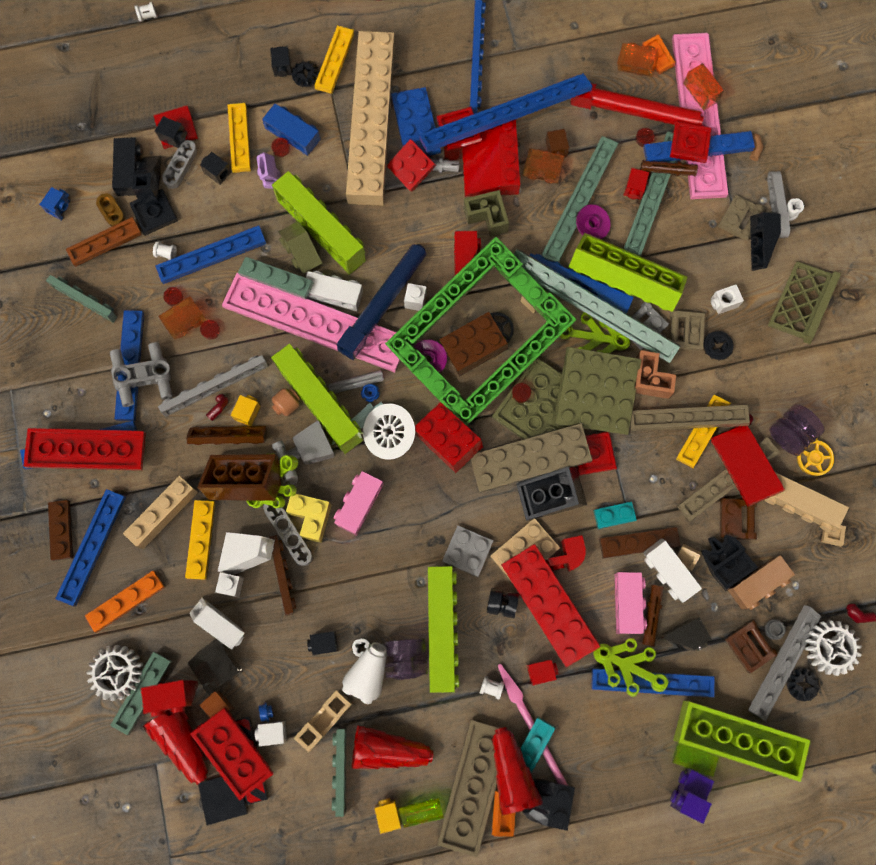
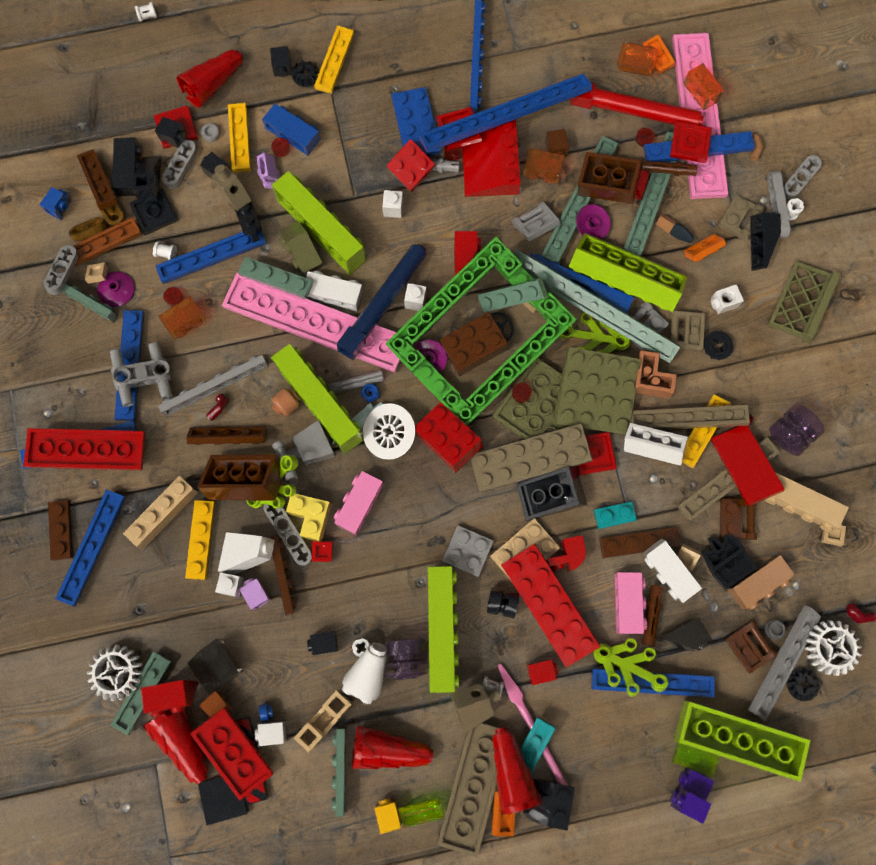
orange plate [85,571,165,633] -> none
white slope [190,597,245,650] -> none
clear red tile [200,320,220,340] -> none
yellow brick [230,395,261,426] -> none
tan brick [346,31,395,206] -> none
olive brick [463,190,509,237] -> none
yellow wheel [797,440,834,476] -> none
none -> light grey beam [43,245,78,295]
none -> pearl gold plate [69,217,107,242]
none -> reddish brown plate [77,149,118,210]
none -> tan plate [85,262,108,284]
none -> magenta dish [97,272,135,307]
none -> red cone [176,49,243,108]
none -> light grey tile [201,123,220,143]
none -> dark tan torso [212,165,252,211]
none -> black hinge [235,202,262,243]
none -> lavender brick [239,578,271,611]
none -> red plate [312,541,333,562]
none -> white brick [382,190,403,218]
none -> dark tan torso [450,684,501,732]
none -> sand green plate [477,278,548,312]
none -> light grey plate [511,202,560,242]
none -> reddish brown brick [578,152,641,204]
none -> white brick [624,423,688,466]
none -> piece [655,214,695,243]
none -> orange plate [683,234,726,262]
none -> light grey beam [783,155,822,200]

